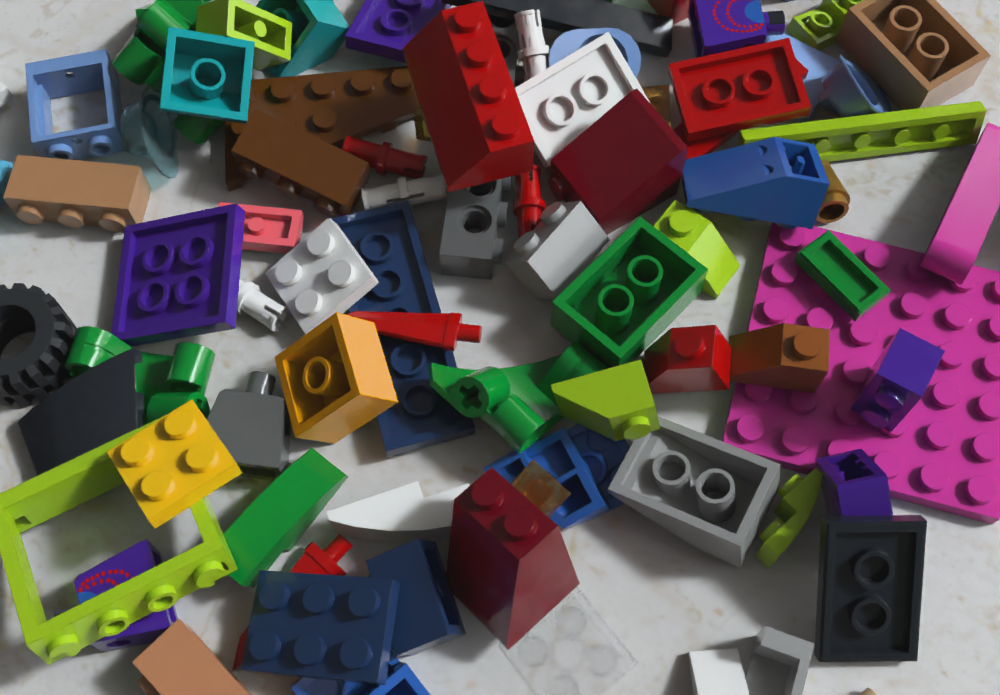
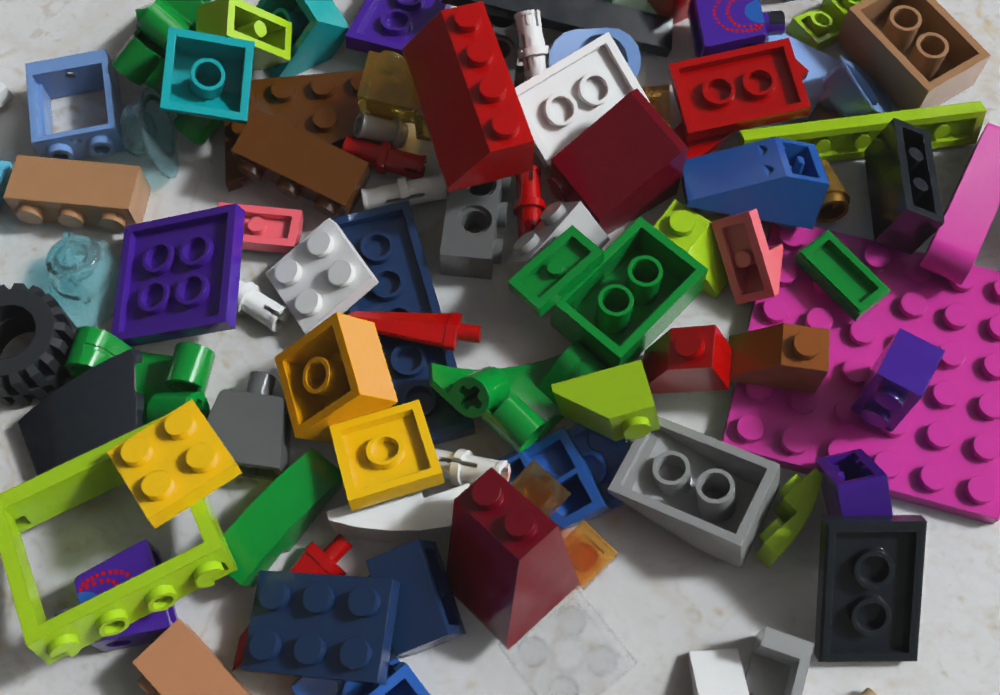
none -> clear light blue piece [45,231,118,328]
none -> yellow plate [329,399,445,511]
none -> light grey pin [353,112,408,149]
none -> clear yellow slope [357,50,427,127]
none -> white pin [435,449,511,486]
none -> green plate [507,225,604,317]
none -> clear orange plate [564,520,618,590]
none -> coral slope [711,208,783,305]
none -> black brick [864,118,944,255]

